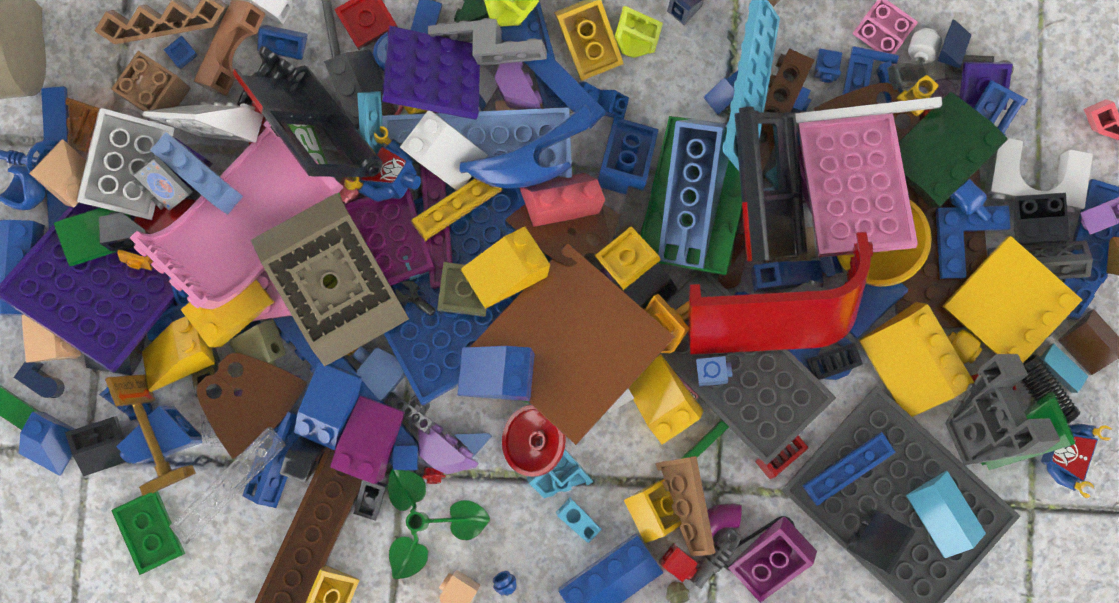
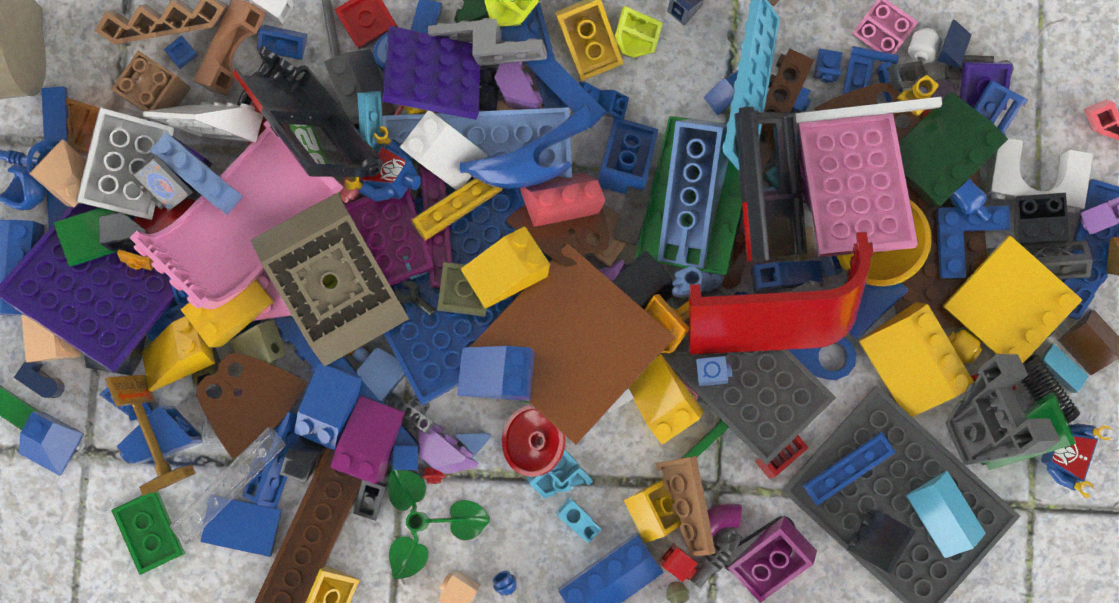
black slope [65,416,126,477] -> none
yellow tile [595,226,661,290] -> none
black slope [806,343,863,380] -> none
none -> blue tile [200,495,282,557]
none -> black plate [479,68,499,111]
none -> medium blue animal [672,266,724,299]

